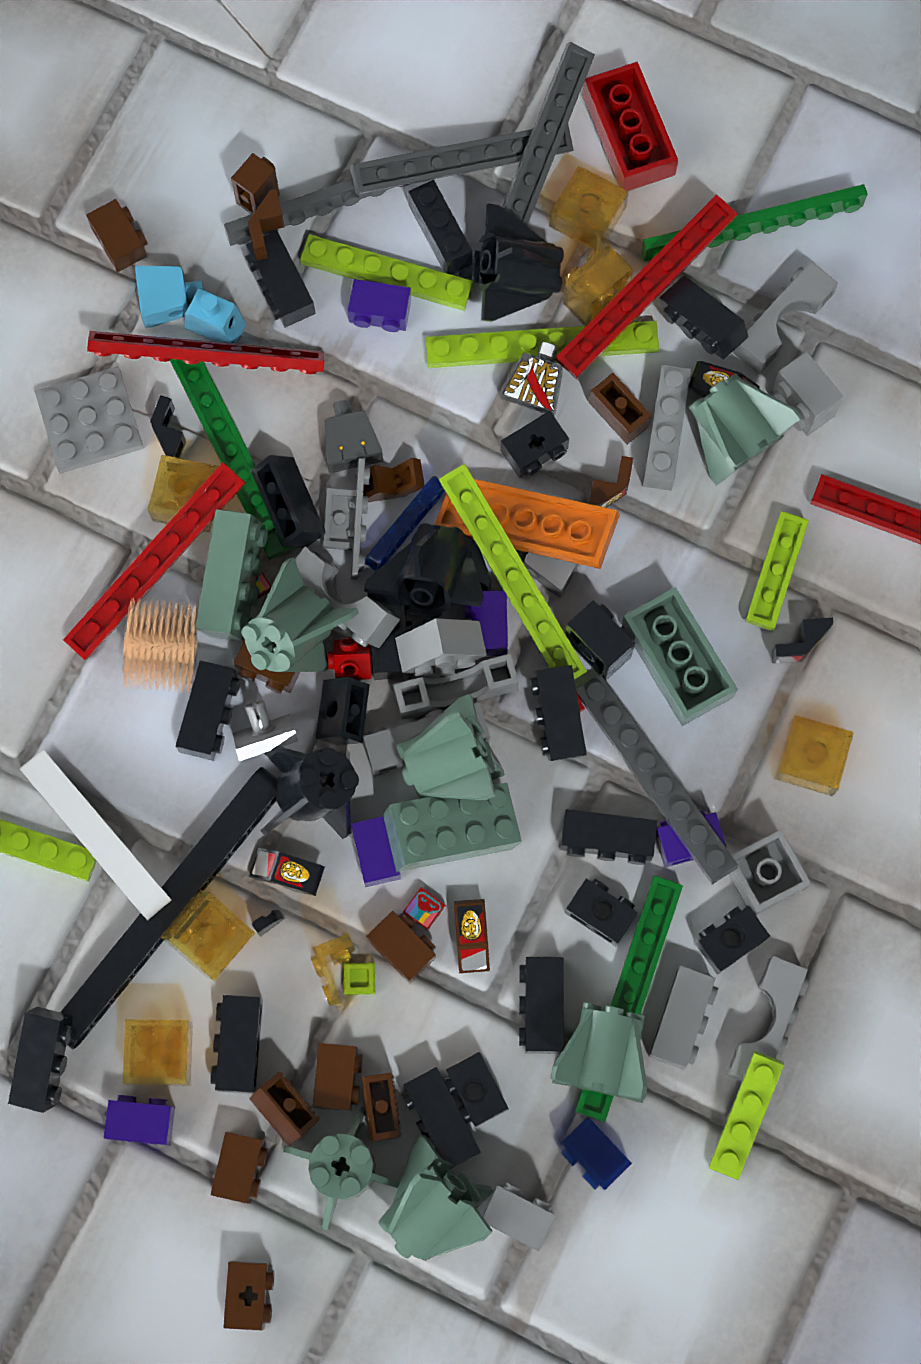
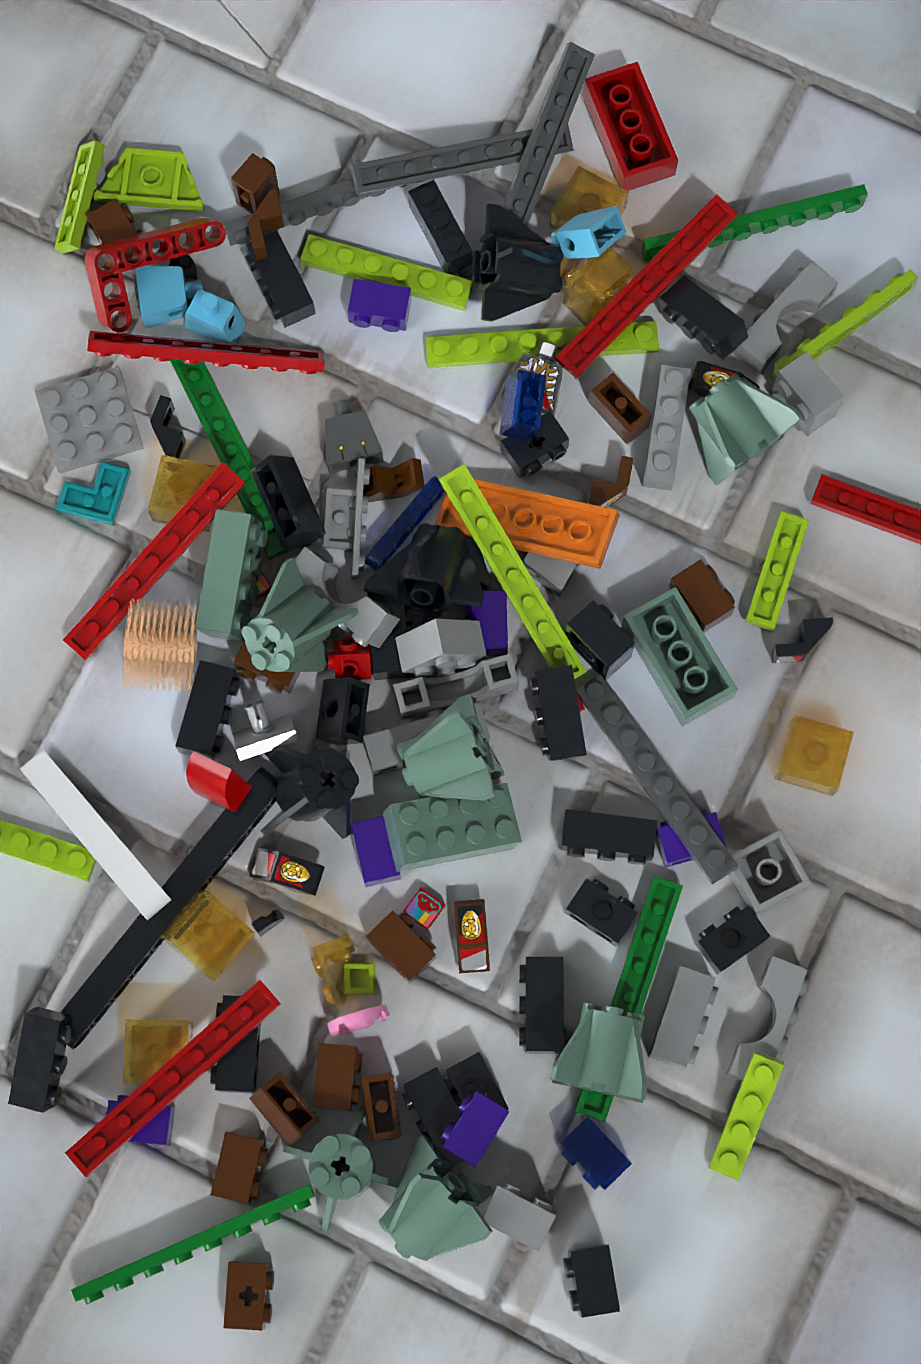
none -> lime plate [54,140,105,254]
none -> teal tile [56,461,131,526]
none -> red plate [65,980,282,1177]
none -> green plate [71,1184,316,1305]
none -> red beam [85,218,226,333]
none -> lime wing [93,148,204,212]
none -> black tile [169,255,198,280]
none -> red brick [186,751,252,813]
none -> bright pink tile [327,1005,390,1036]
none -> dark purple brick [441,1091,509,1168]
none -> clear blue brick [499,369,547,440]
none -> medium azure torso [551,206,627,259]
none -> black brick [563,1244,620,1318]
none -> reddish brown brick [669,559,735,633]
none -> lime plate [771,269,918,382]

